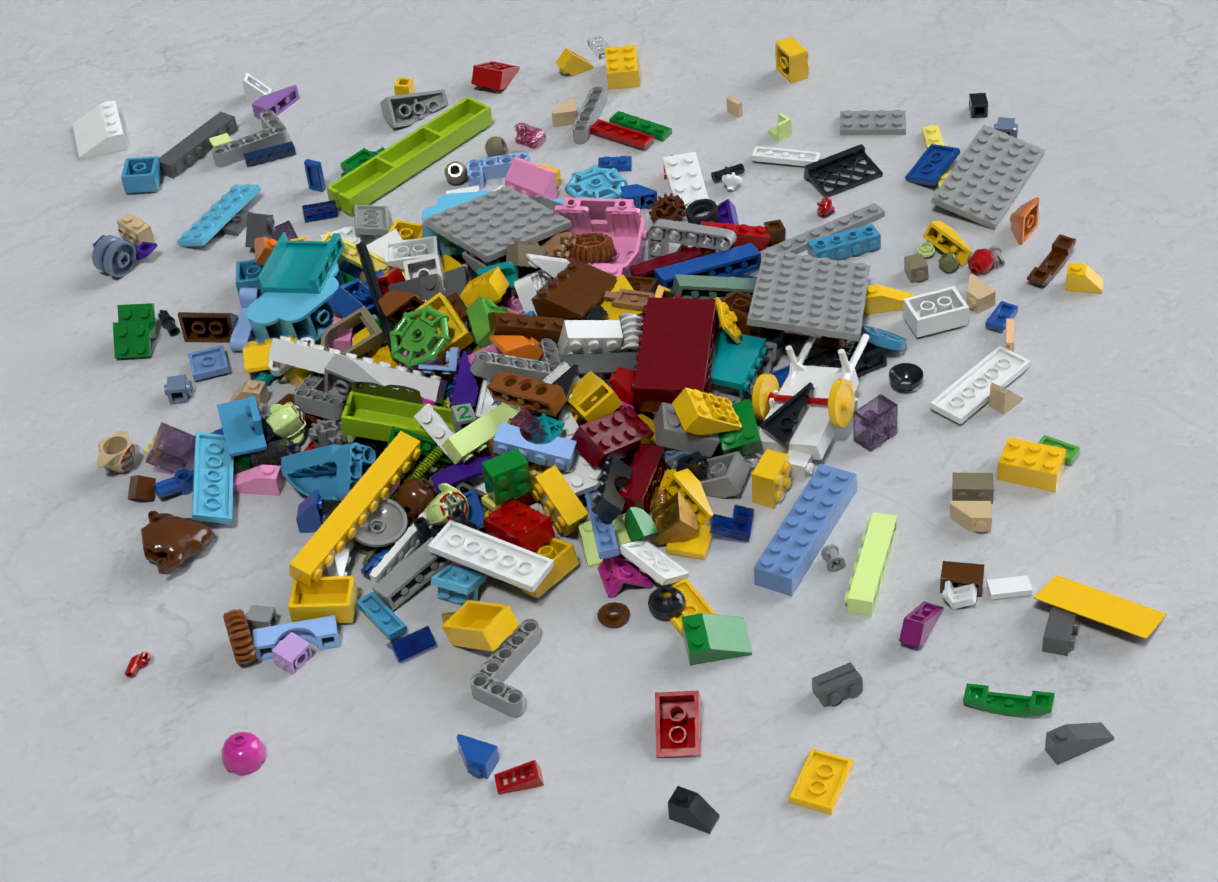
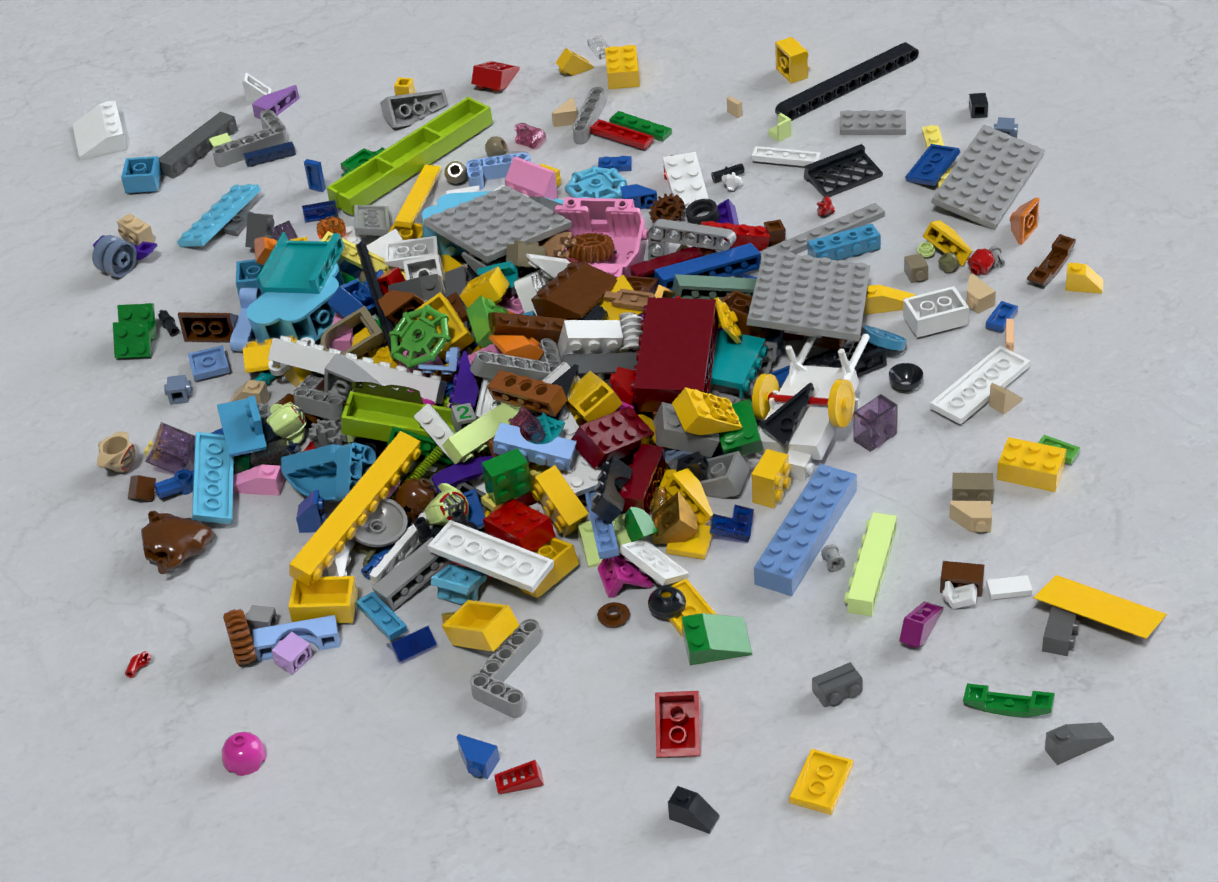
none -> clear orange gear [316,215,346,239]
none -> yellow tile [394,164,441,228]
none -> black beam [775,42,919,121]

